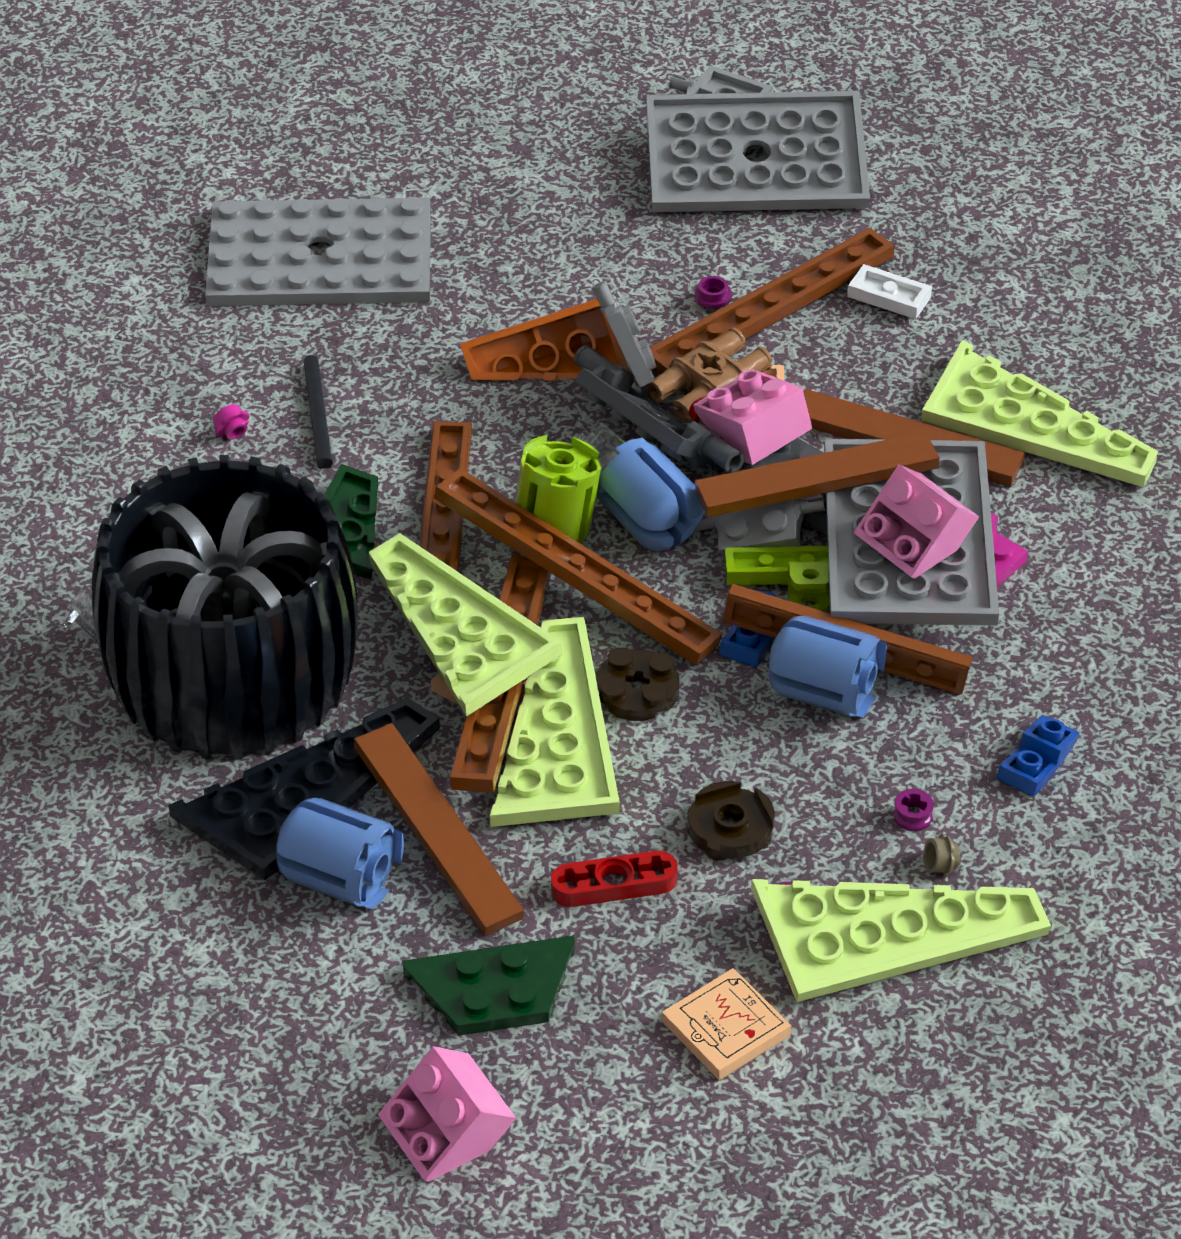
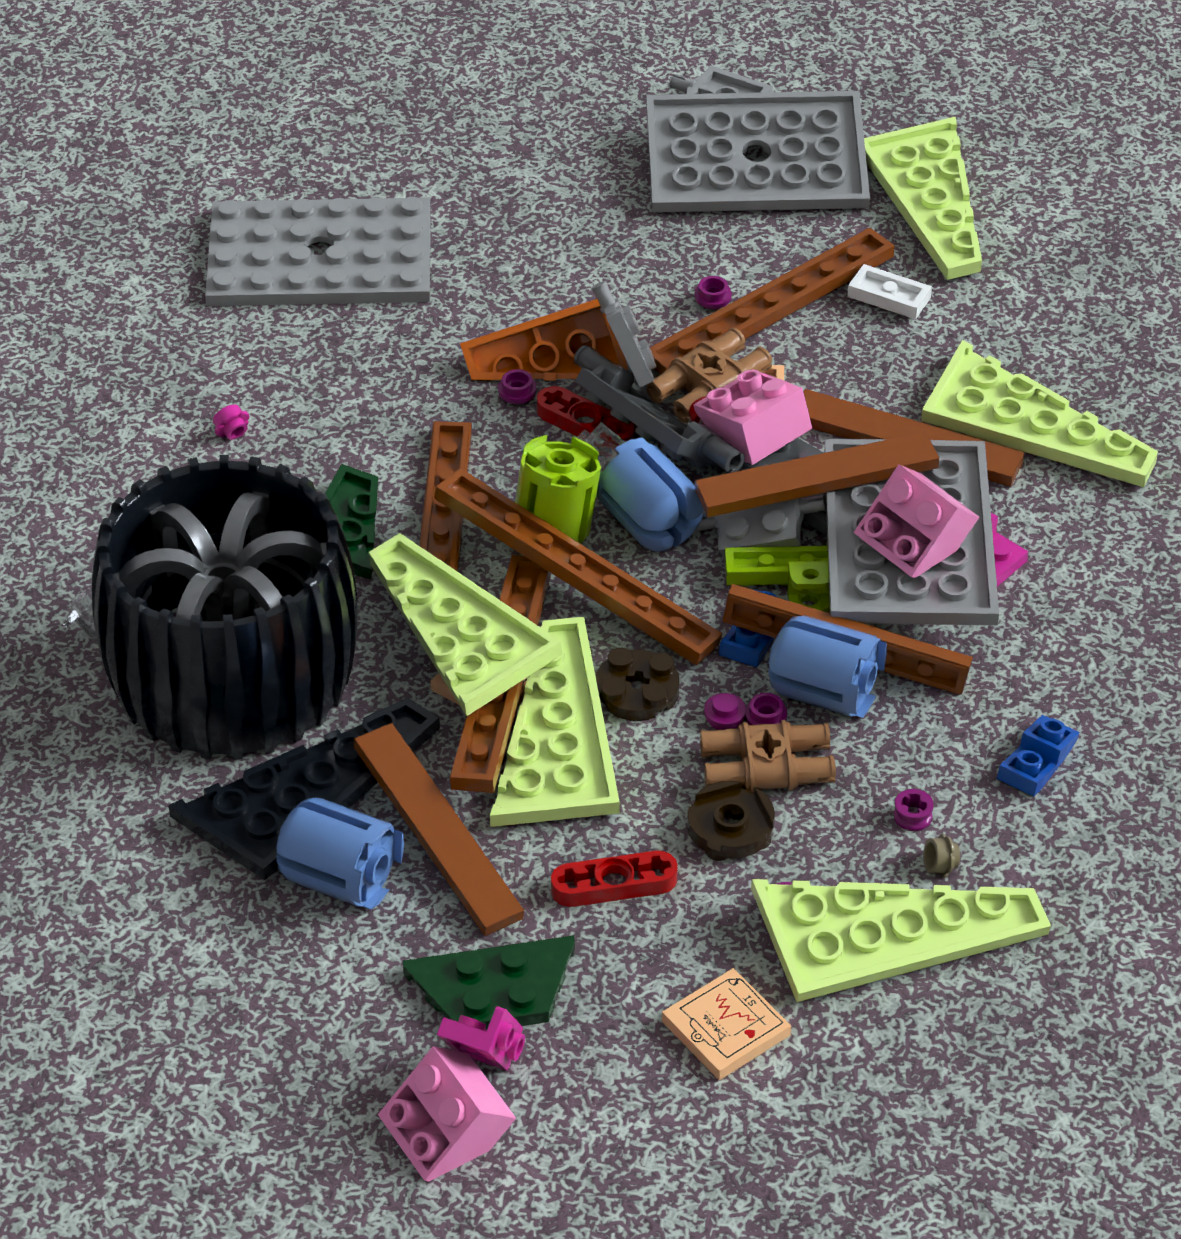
black bar [303,355,333,469] -> none
none -> dark pink bracket [437,1006,525,1071]
none -> magenta plate [498,369,537,404]
none -> red beam [537,386,635,453]
none -> medium nougat pin [700,720,836,793]
none -> magenta plate [704,693,746,730]
none -> magenta plate [745,693,787,725]
none -> yellowish green wing [864,117,982,280]

